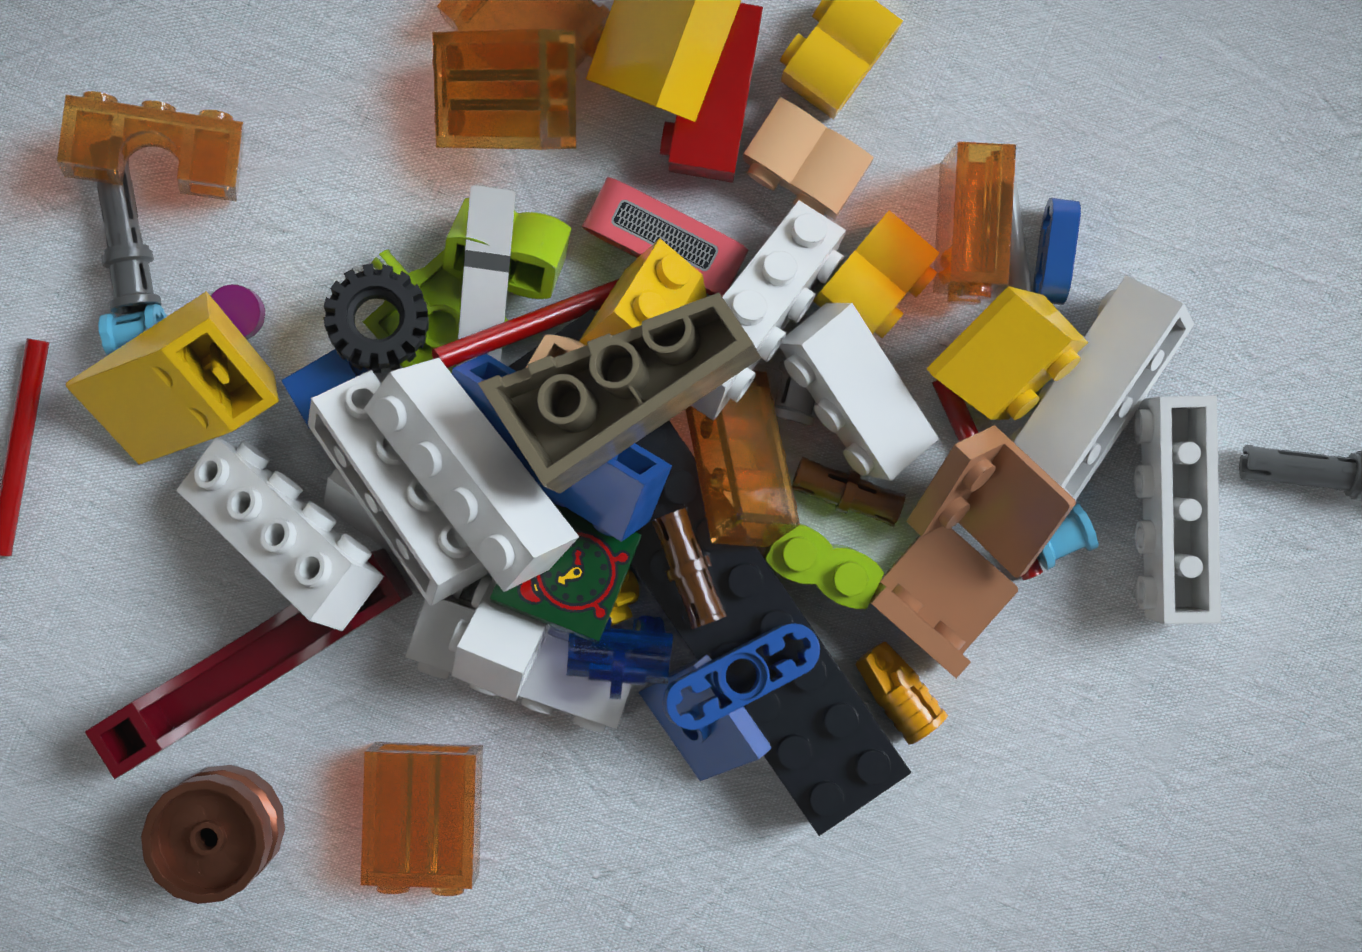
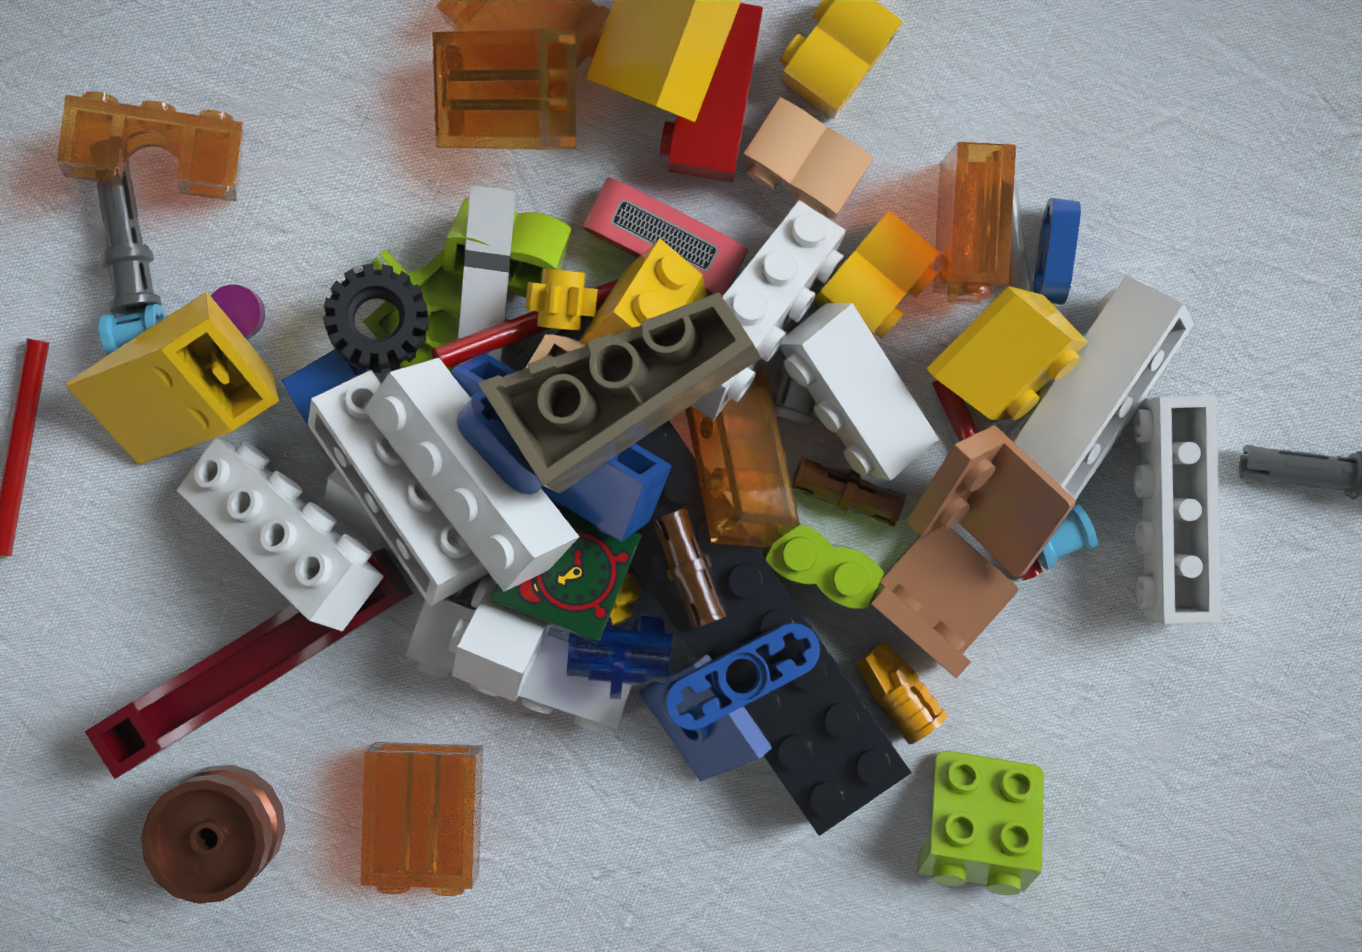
none -> blue beam [456,391,543,494]
none -> yellow gear [525,268,598,330]
none -> lime bracket [917,750,1044,895]

